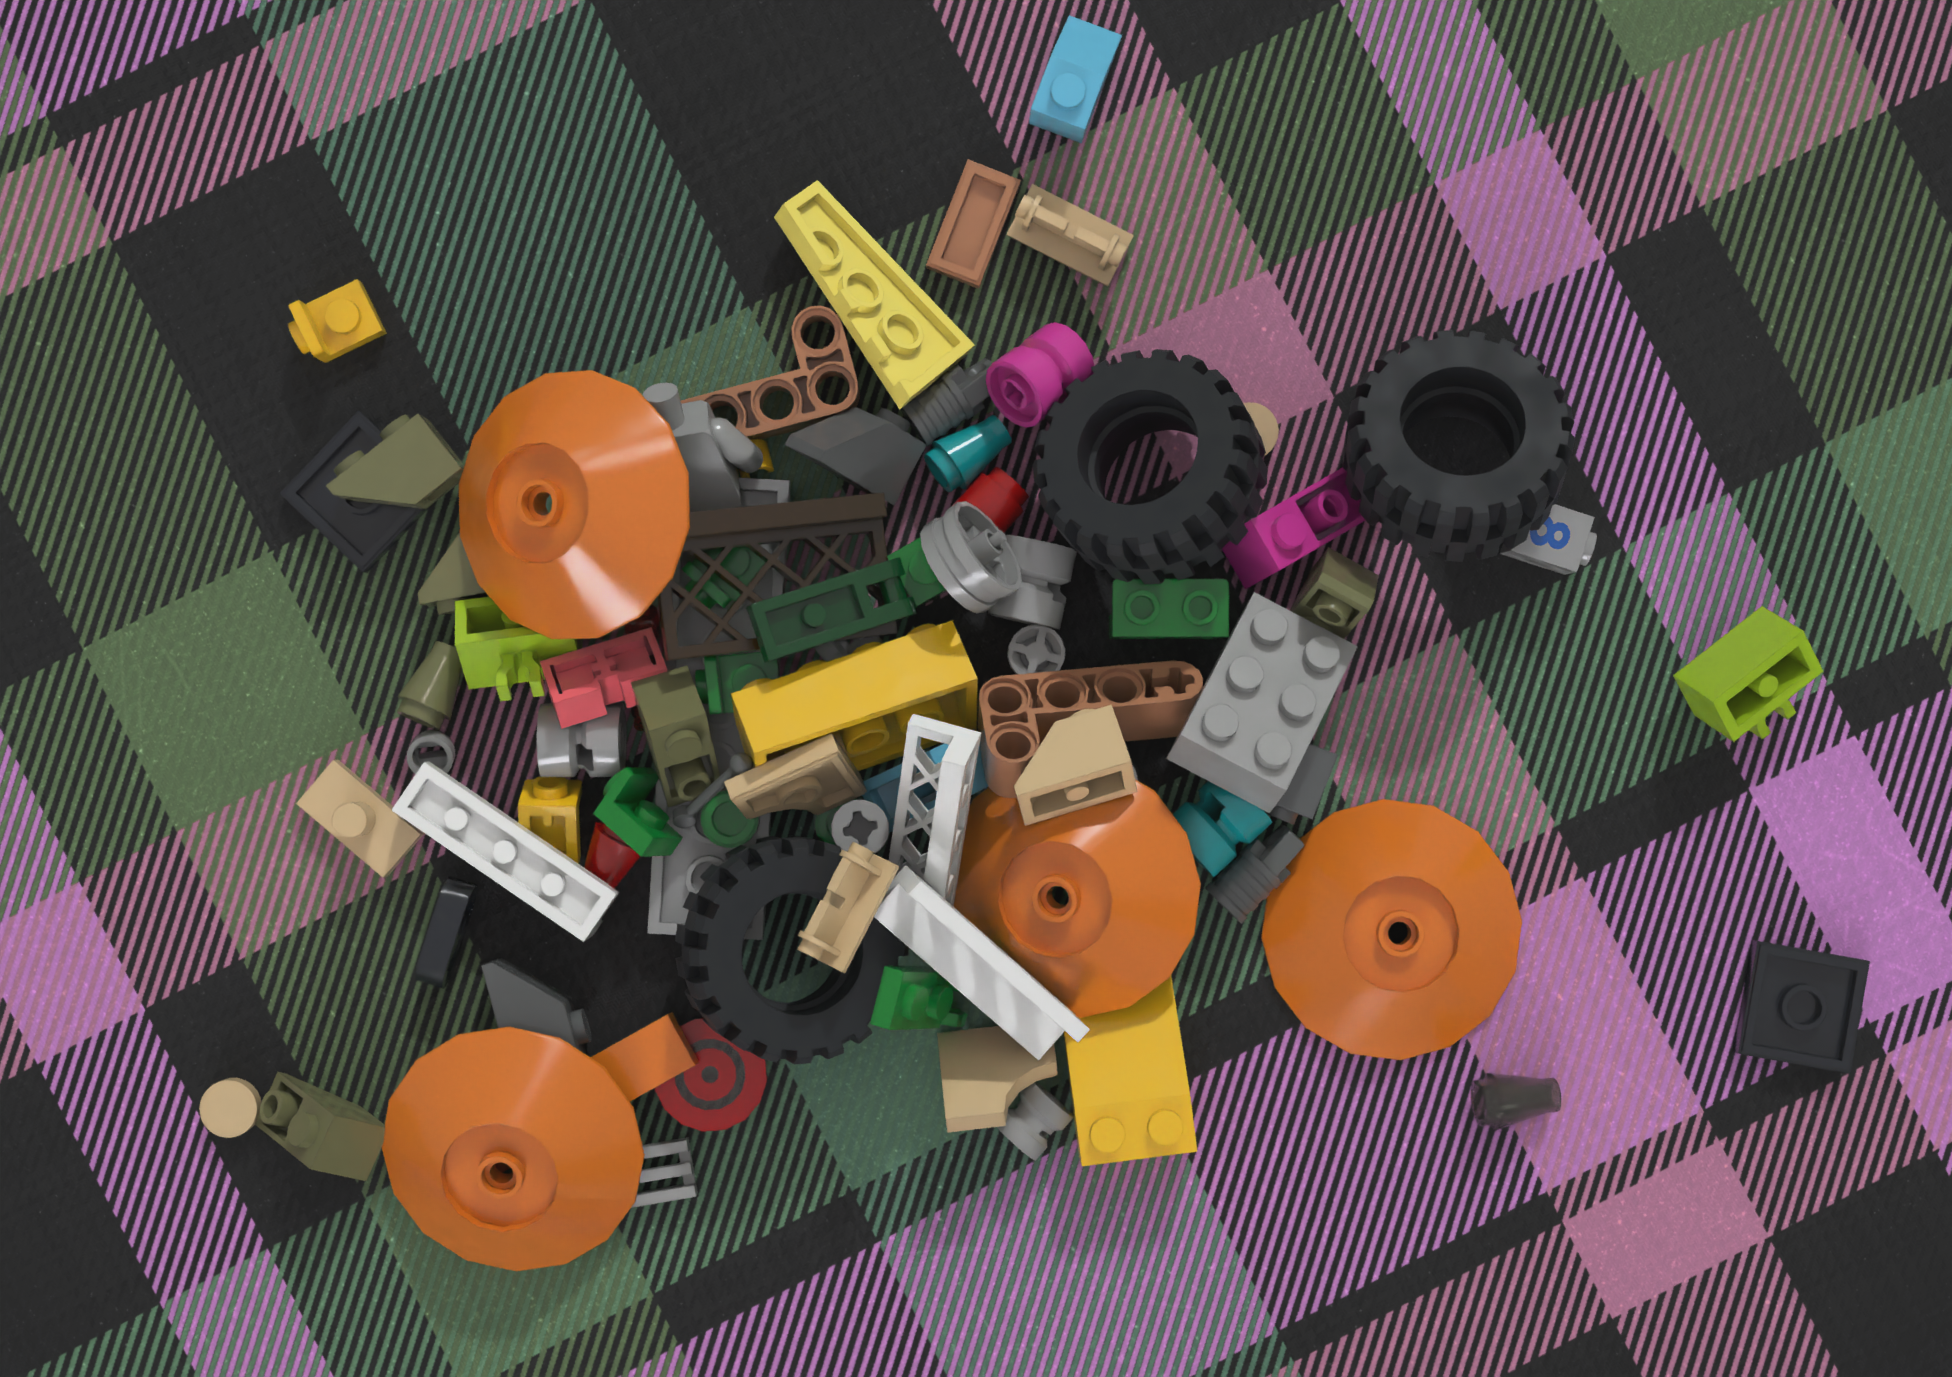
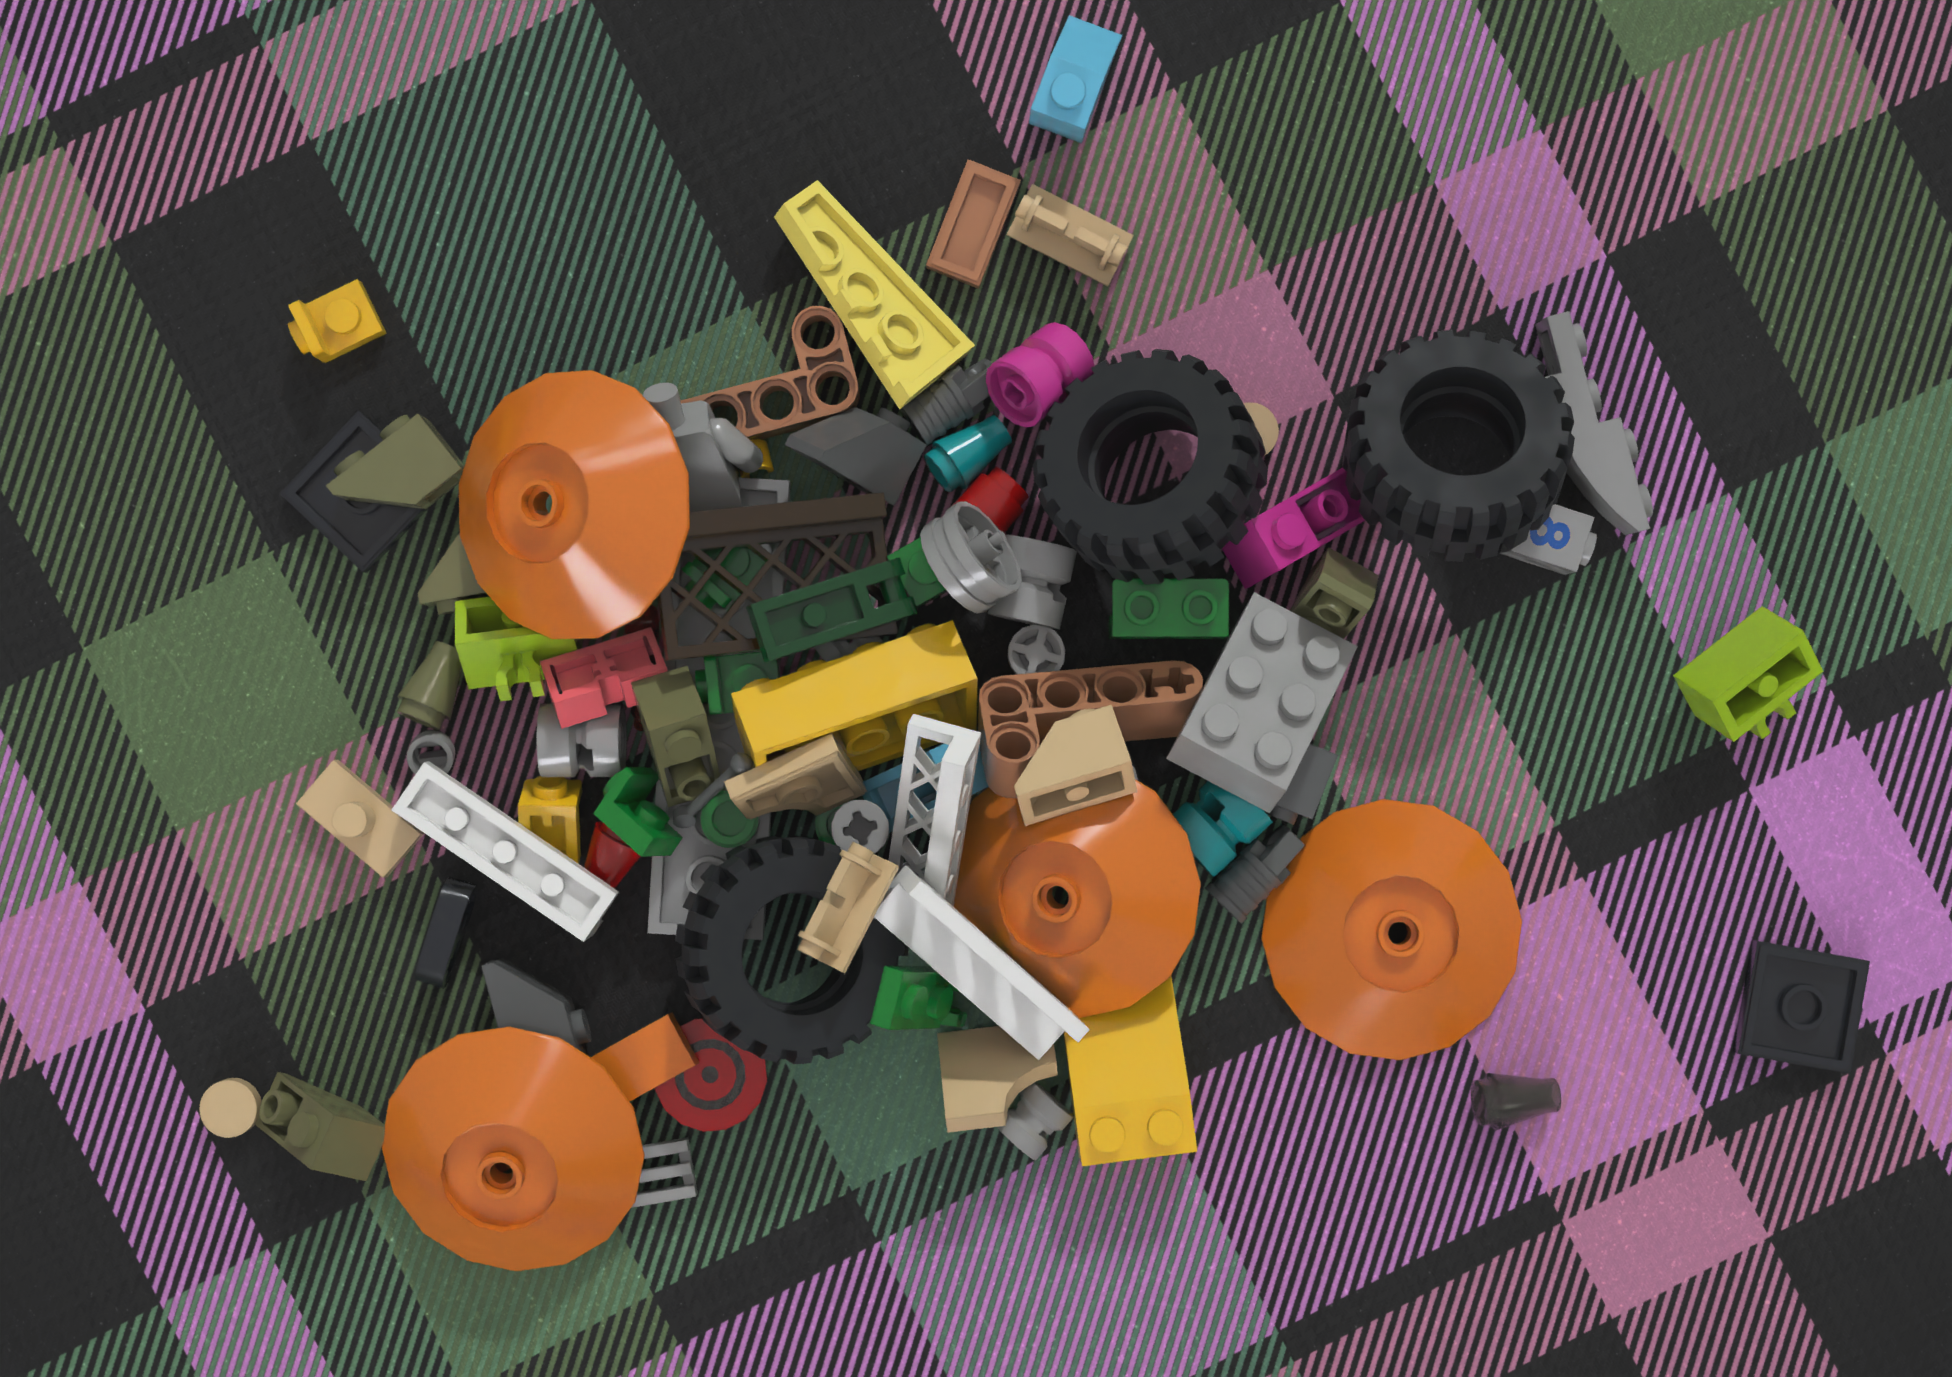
none -> light grey slope [1535,311,1653,535]

